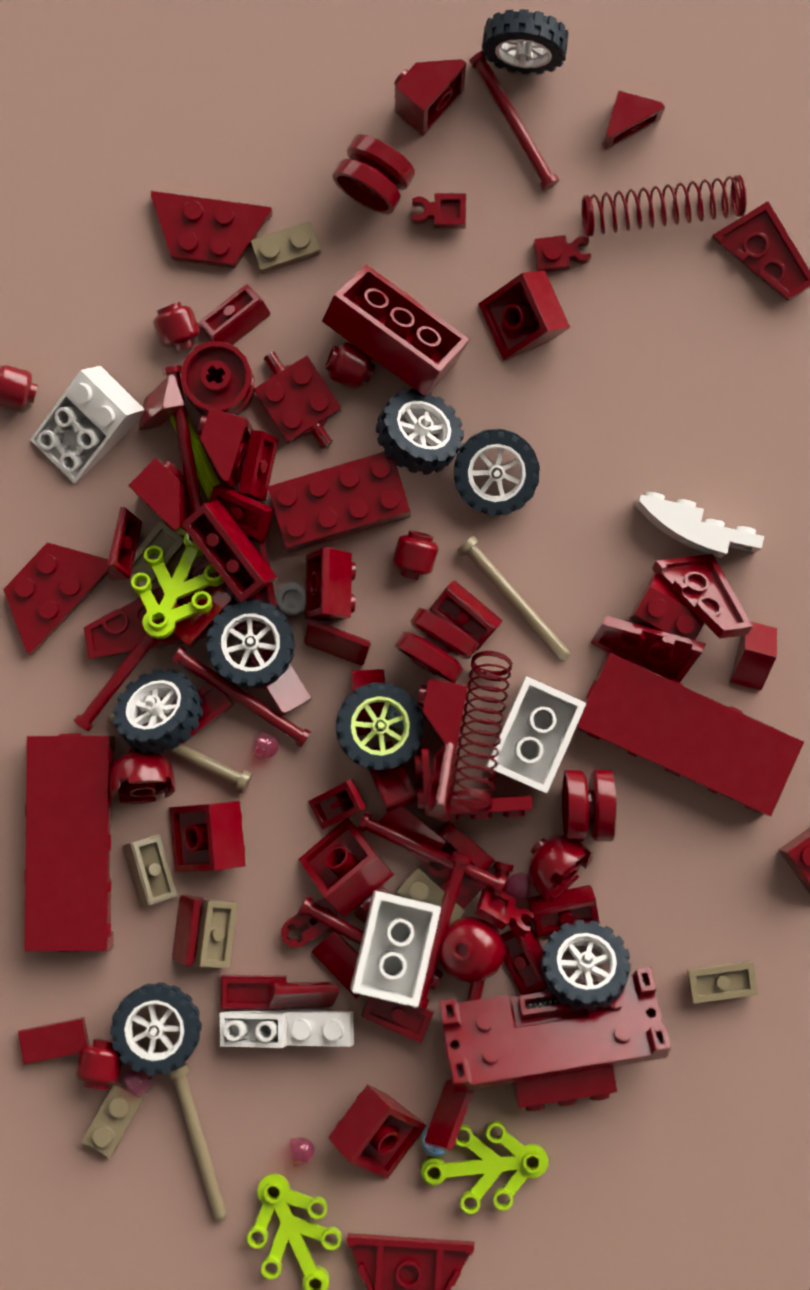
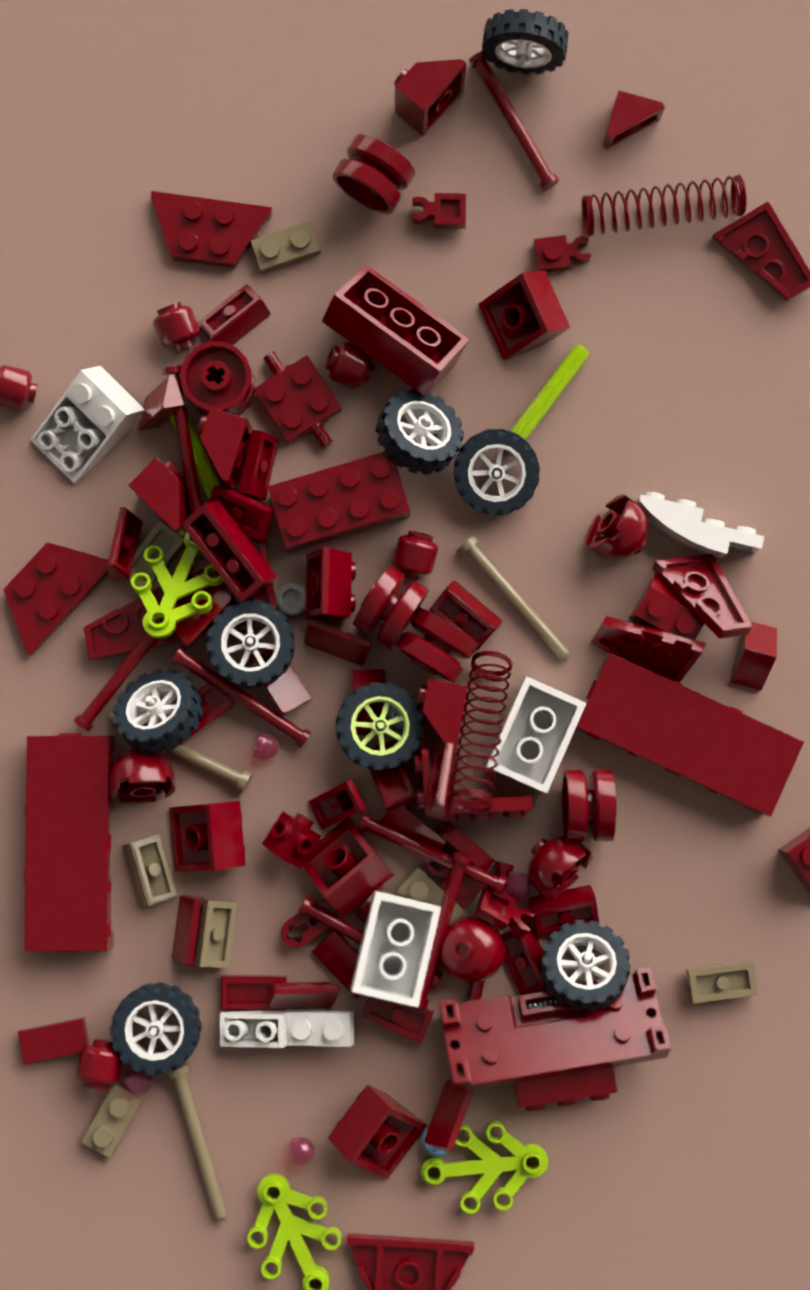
none -> dark red brick [262,811,321,869]
none -> dark red wheel [352,565,429,650]
none -> lime axle [511,344,589,440]
none -> dark red cylinder [585,494,648,561]

